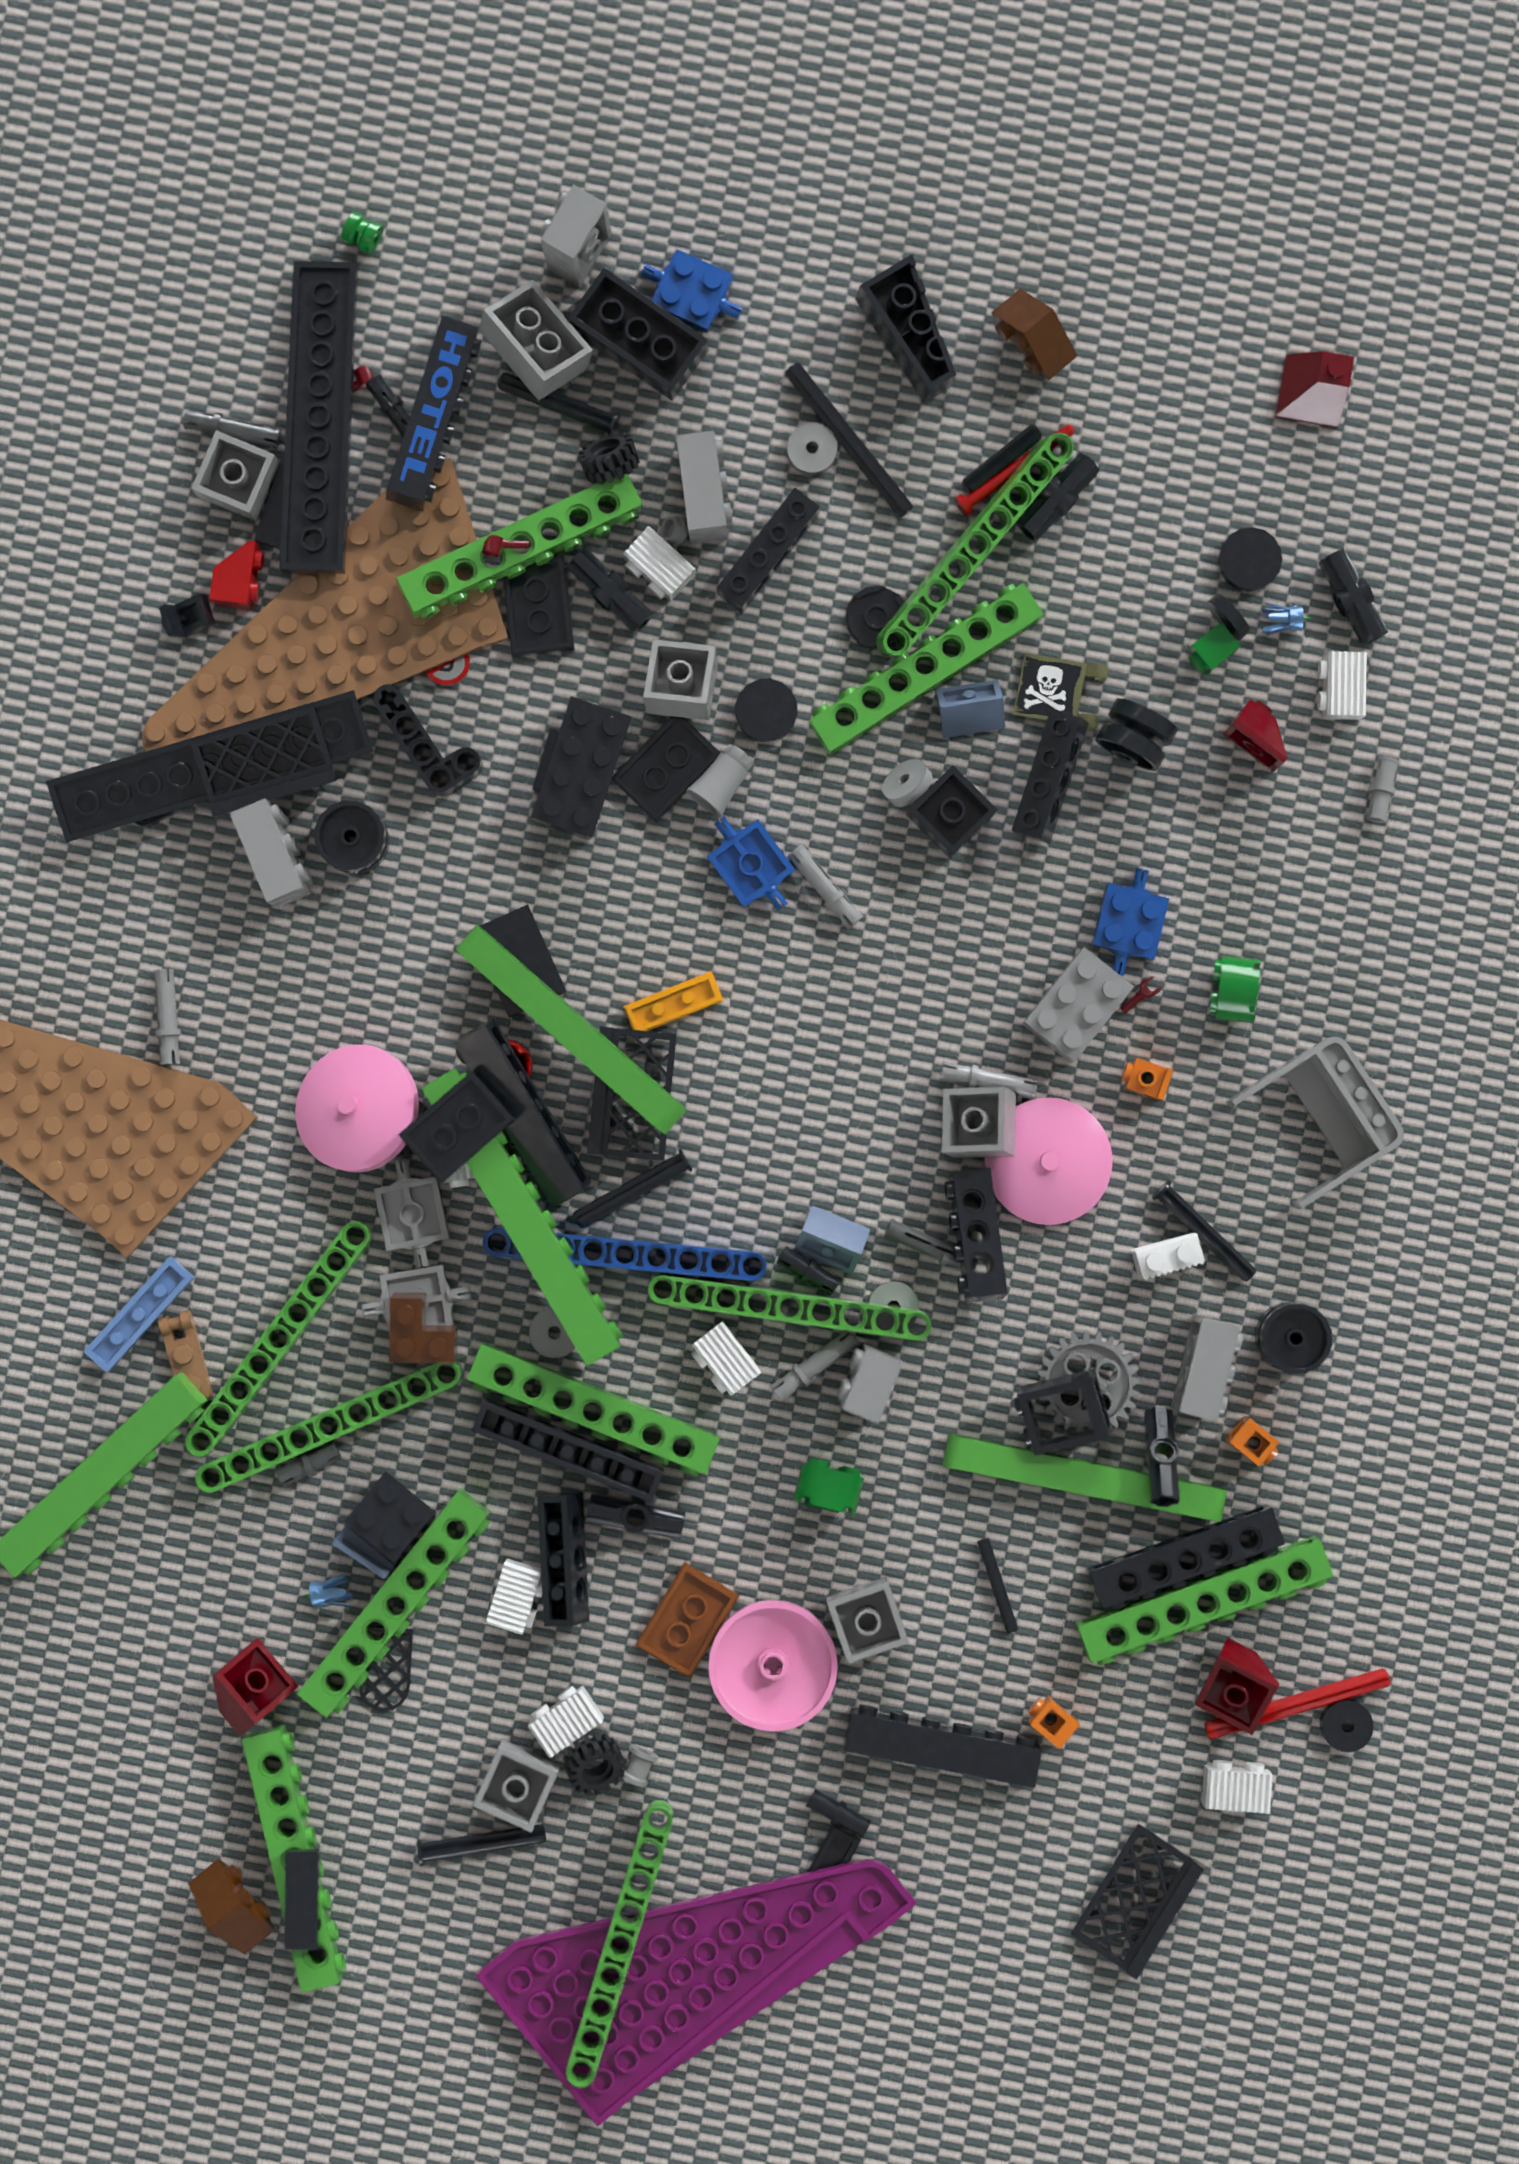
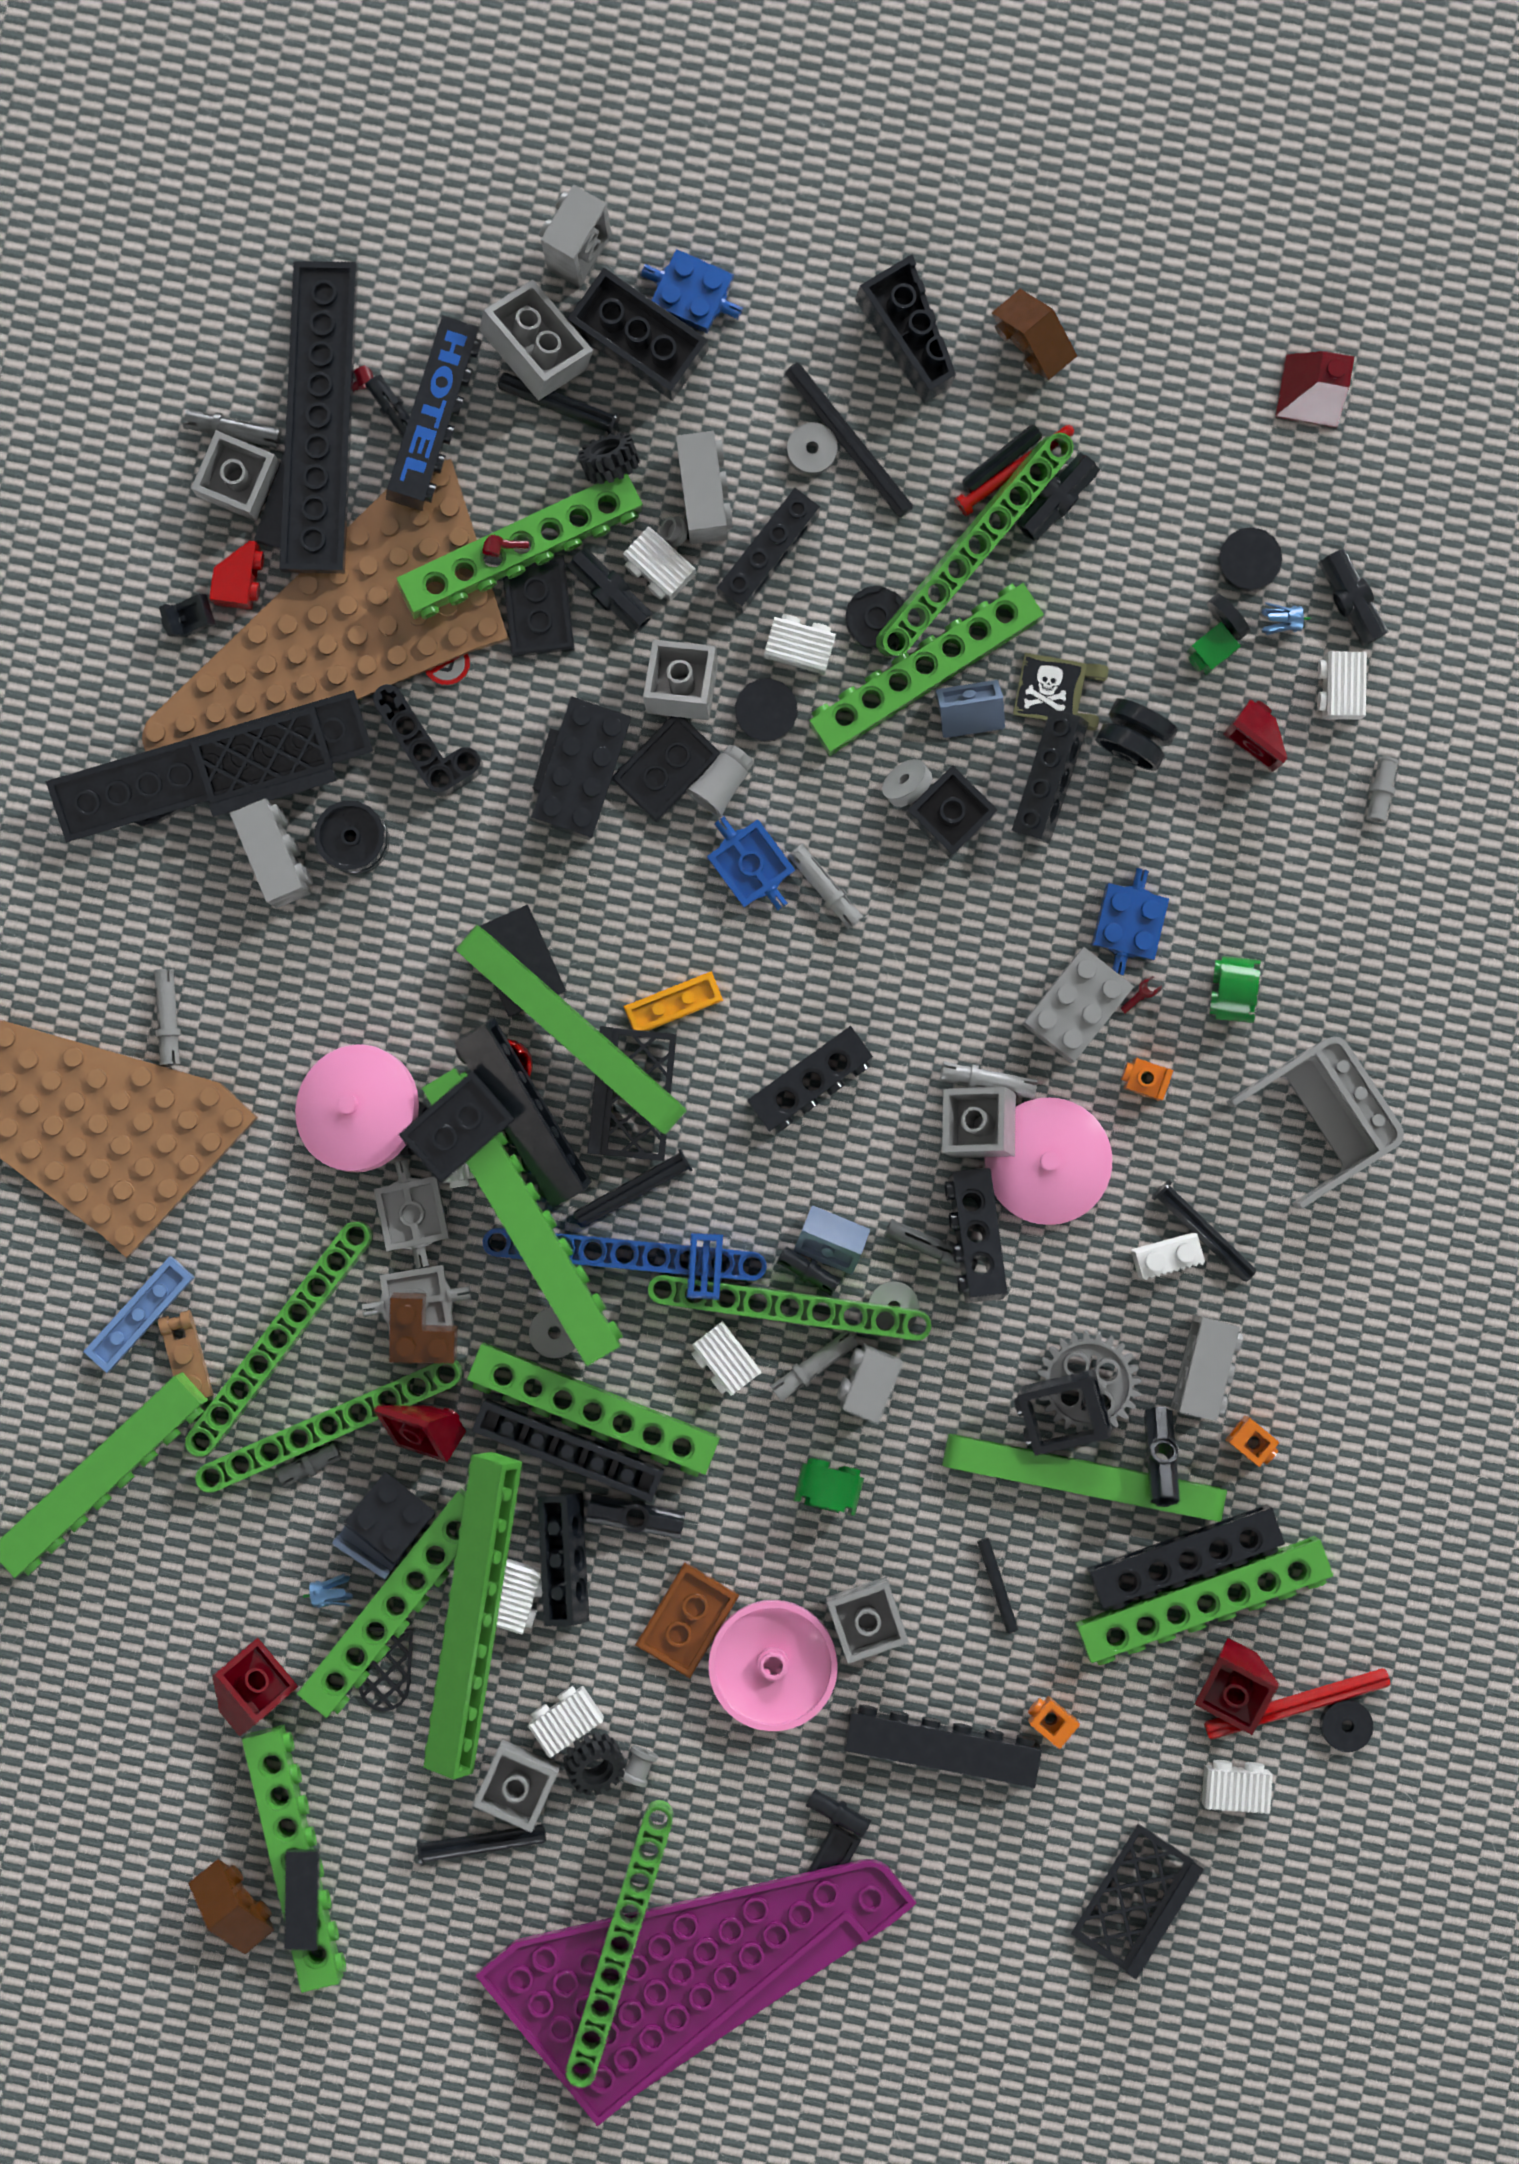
green wheel [341,211,384,255] -> none
black wheel [1255,1302,1332,1374] -> none
none -> dark red slope [374,1405,466,1462]
none -> bright green brick [423,1452,522,1780]
none -> blue tile [687,1233,723,1300]
none -> black brick [747,1026,873,1133]
none -> white brick [764,614,836,675]

